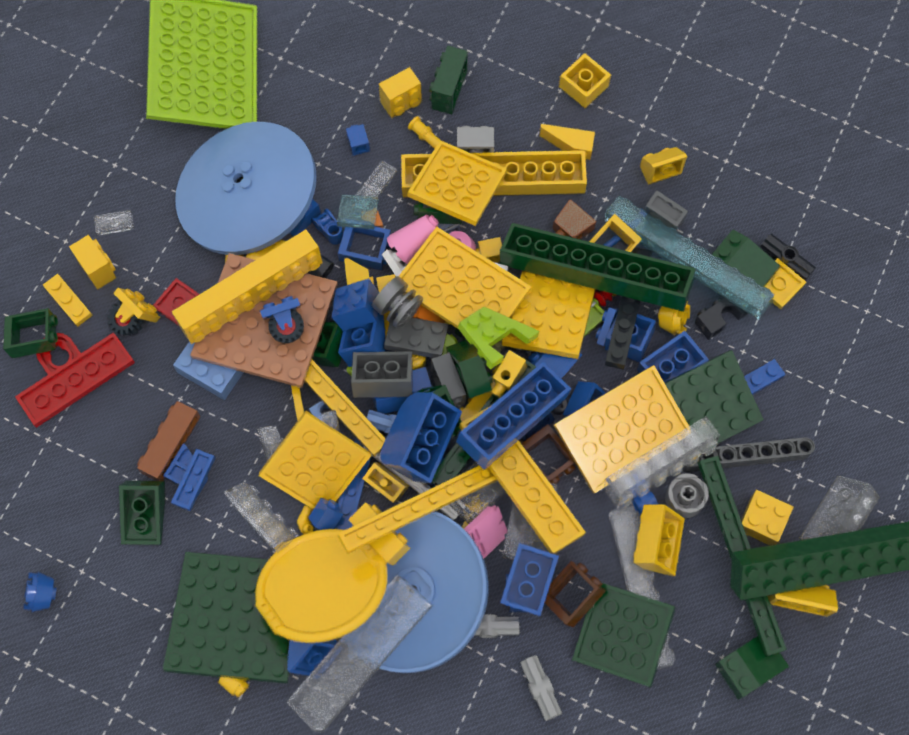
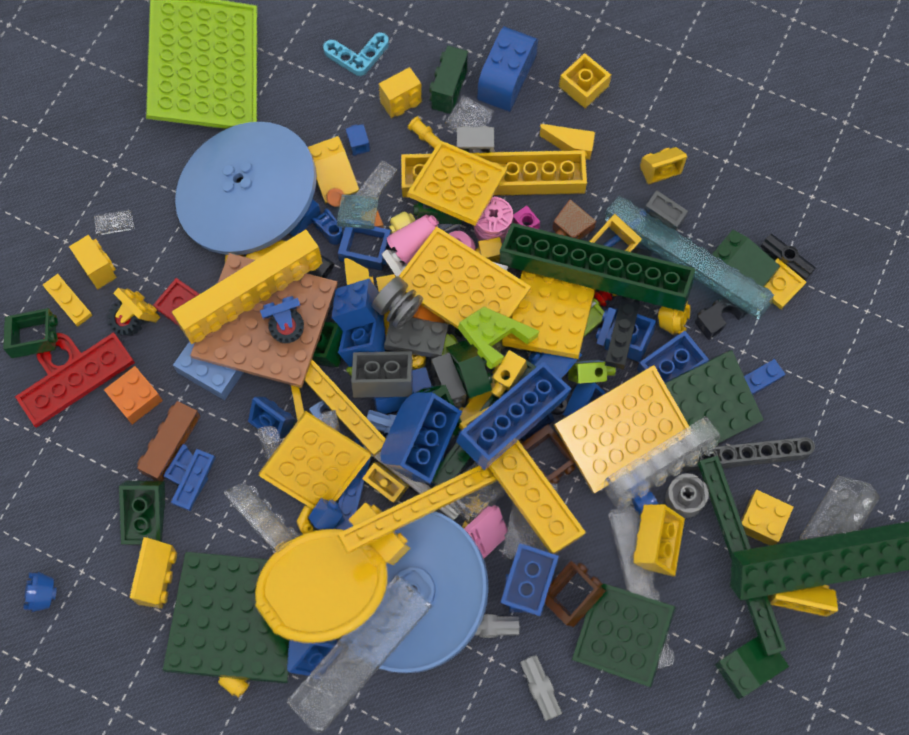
none -> orange brick [104,366,163,424]
none -> yellow slope [130,537,177,609]
none -> blue slope [248,397,295,443]
none -> yellow slope [308,136,359,204]
none -> medium azure beam [323,33,389,76]
none -> orange tile [326,188,345,207]
none -> light yellow head [389,212,416,234]
none -> clear plate [445,95,494,132]
none -> bright pink wheel [474,197,513,243]
none -> blue brick [477,26,538,112]
none -> dark pink brick [512,206,540,229]
none -> lime torso [568,360,616,384]

